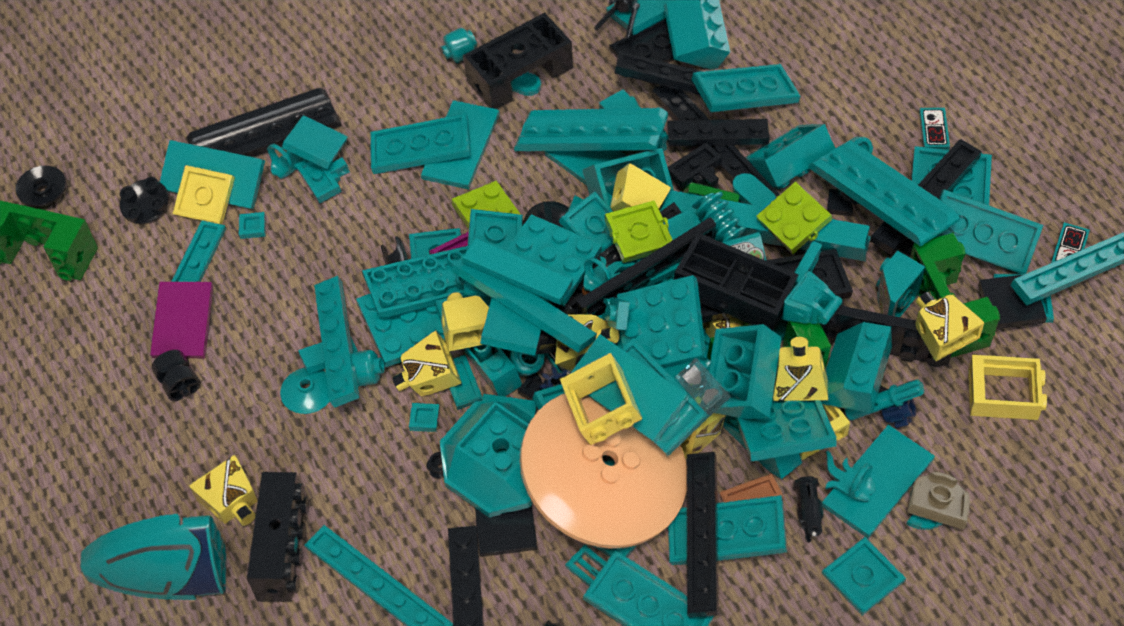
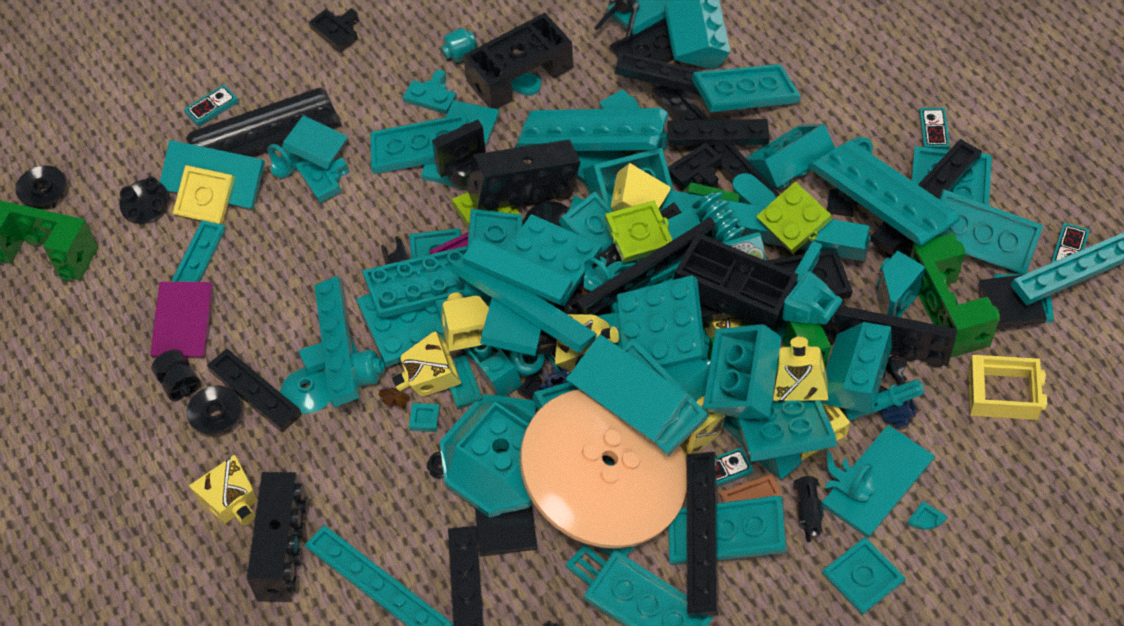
teal panel [80,514,227,600] -> none
teal tile [239,212,266,239] -> none
light yellow window [560,353,643,445] -> none
teal plate [602,297,630,330] -> none
clear light blue piece [675,358,731,416] -> none
dark tan tile [907,472,970,530] -> none
light yellow torso [915,292,984,361] -> none
none -> tile [184,84,239,127]
none -> black dish [186,385,242,435]
none -> black plate [207,348,302,432]
none -> black hinge [308,8,360,52]
none -> reddish brown plant [378,388,410,407]
none -> teal hinge [402,69,457,115]
none -> black plate [432,120,486,187]
none -> black brick [467,139,581,211]
none -> tile [717,447,754,488]
none -> black piece [883,356,907,385]

